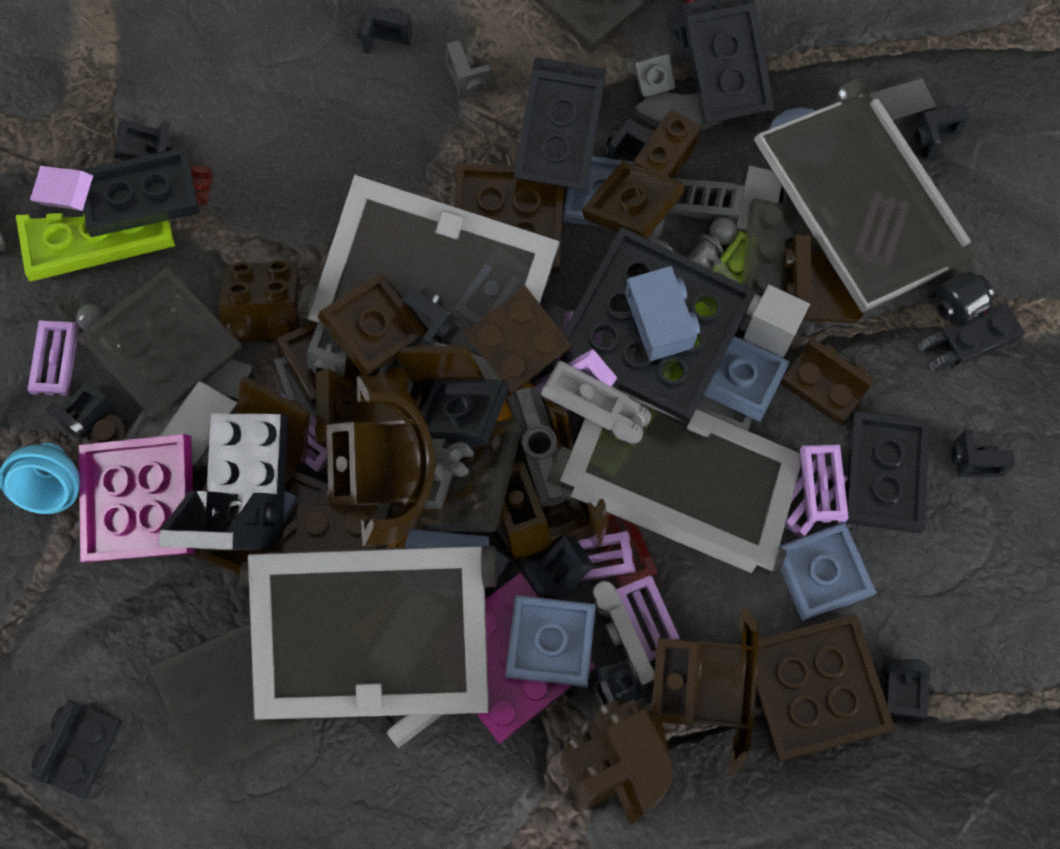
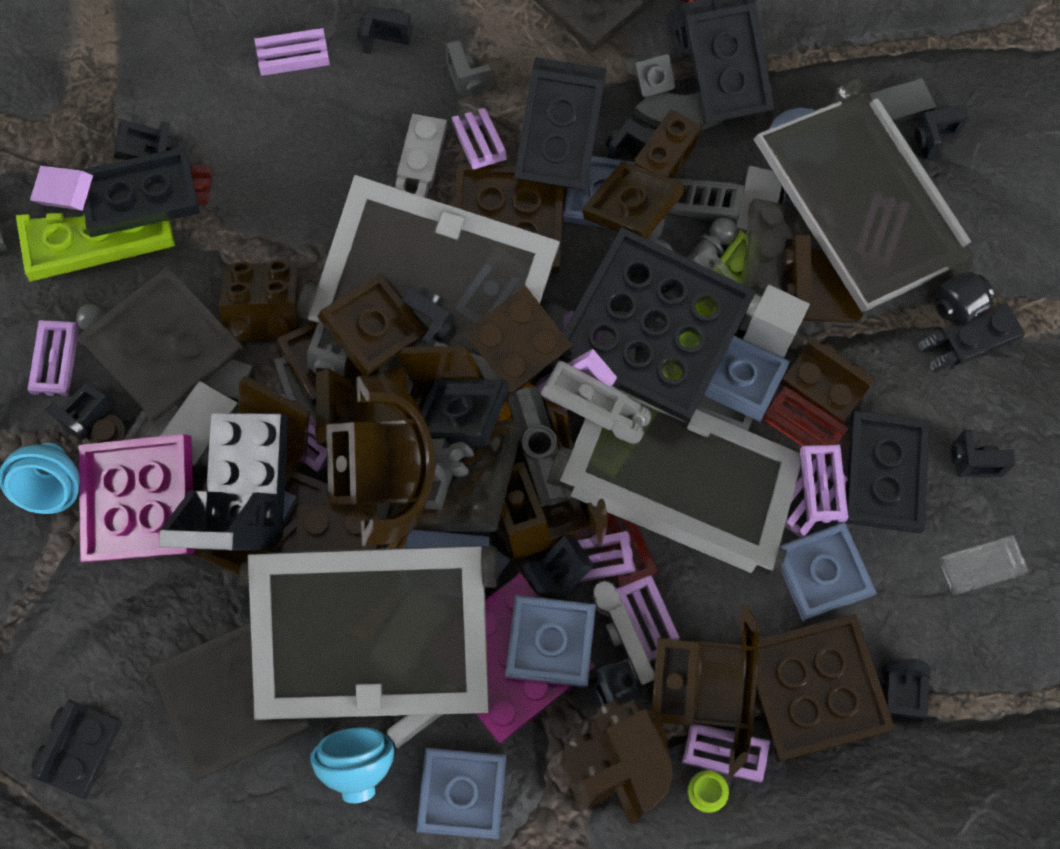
sand blue brick [625,266,700,361] -> none
none -> lavender tile [255,28,330,76]
none -> medium azure piece [310,727,394,803]
none -> light grey hinge [395,114,447,198]
none -> sand blue tile [416,748,506,840]
none -> lavender tile [451,108,507,169]
none -> lavender tile [682,723,770,783]
none -> lime plate [687,770,729,813]
none -> clear red tile [763,386,848,461]
none -> clear tile [939,535,1029,596]

